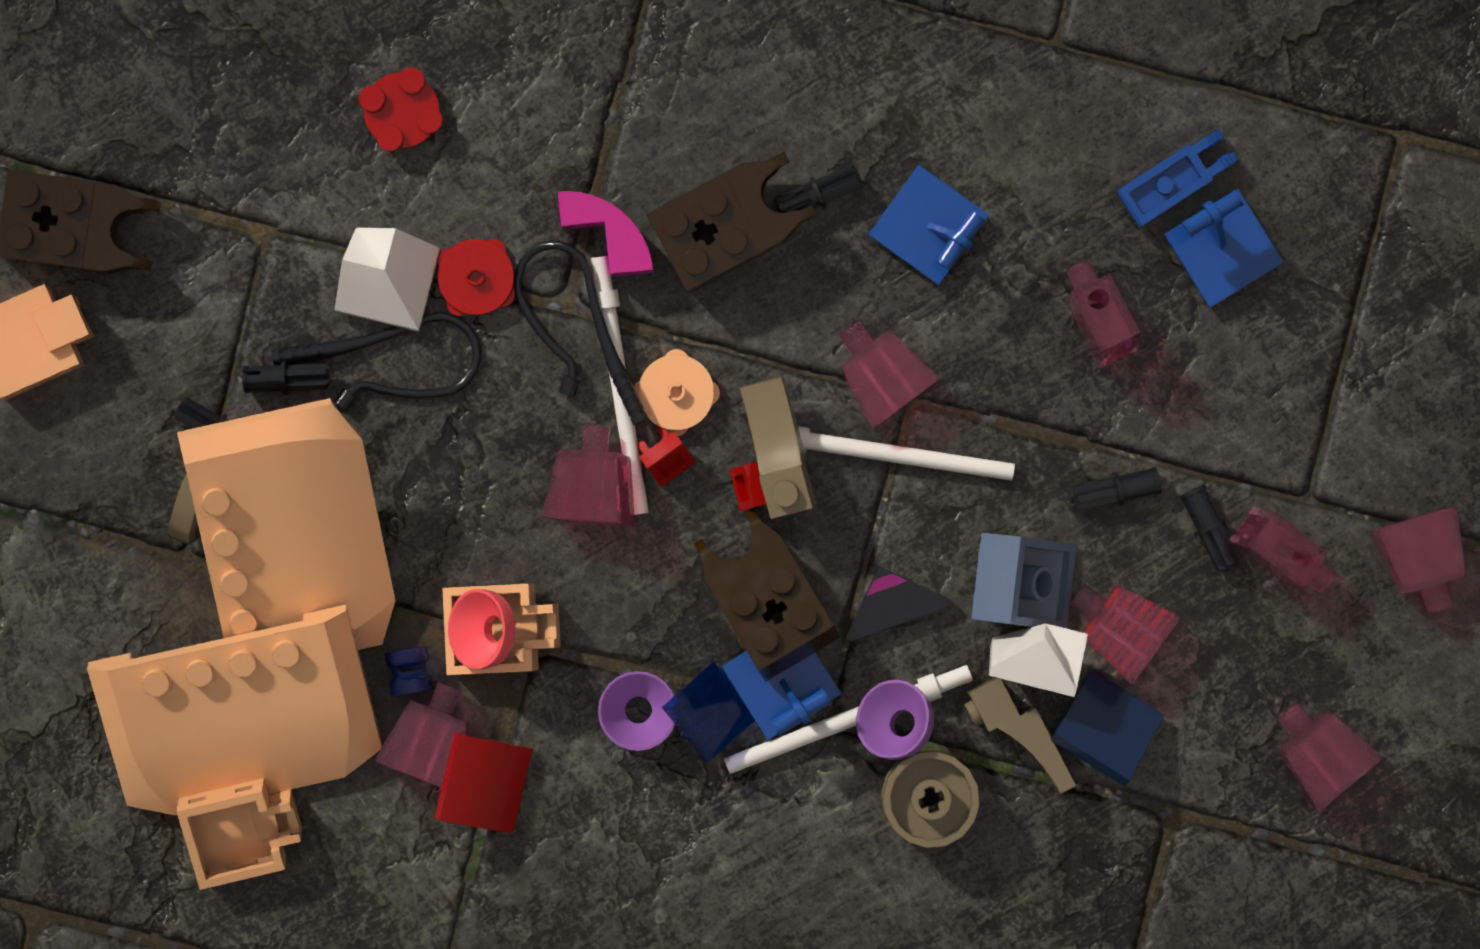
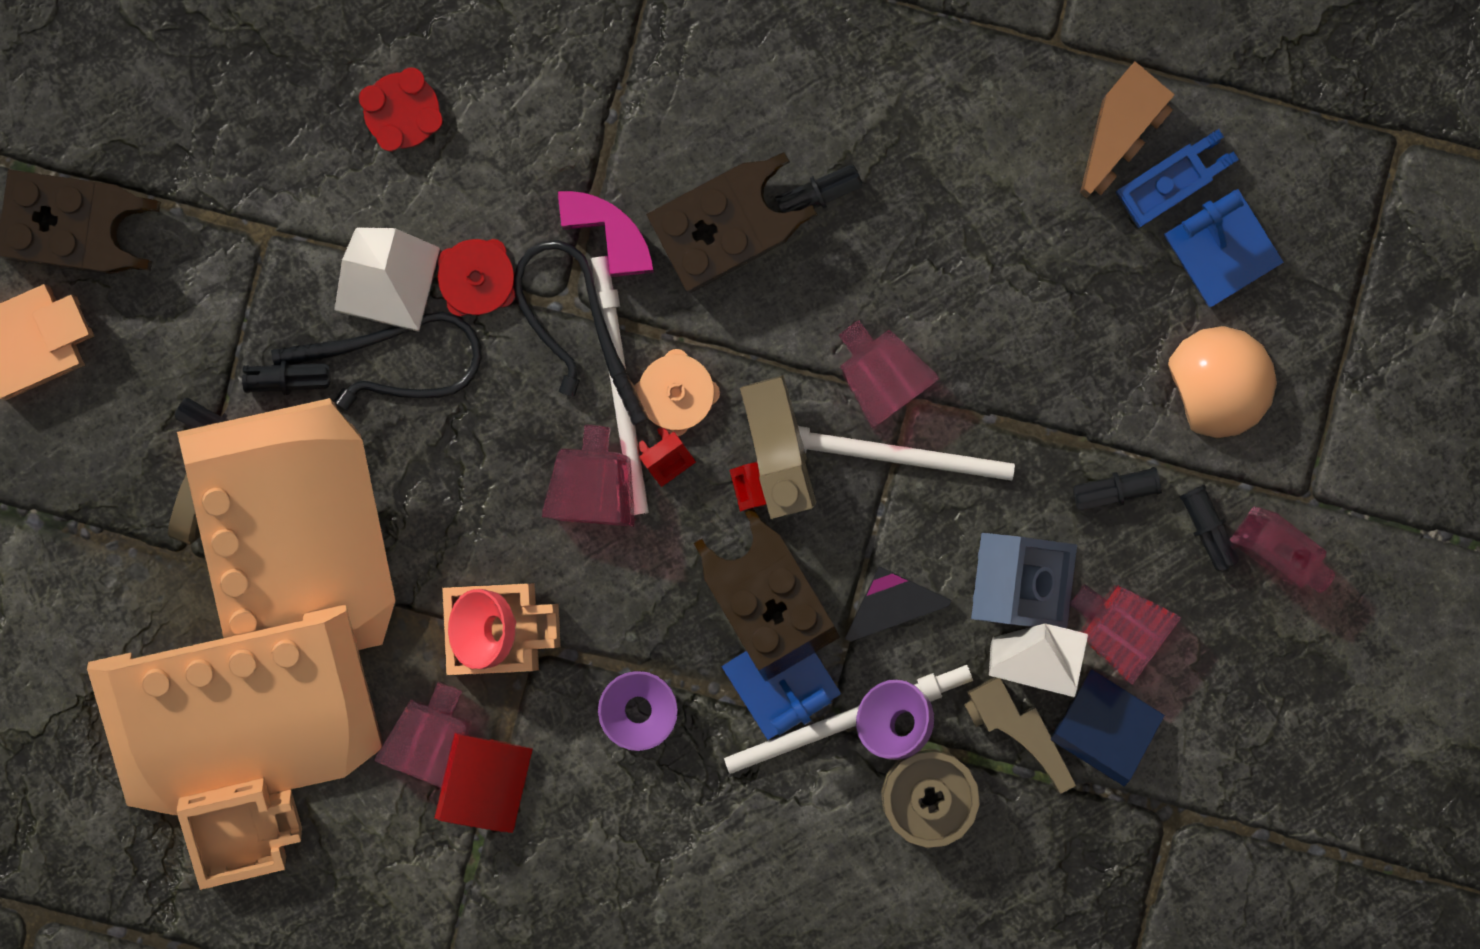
clear blue wheel [384,646,434,696] -> none
clear blue piece [662,662,755,763] -> none
blue plate [868,164,989,285] -> none
clear pink torso [1066,260,1141,368] -> none
clear pink torso [1277,701,1383,811] -> none
clear pink torso [1369,506,1465,614] -> none
none -> medium nougat slope [1080,61,1175,199]
none -> light nougat cylinder [1168,326,1277,438]

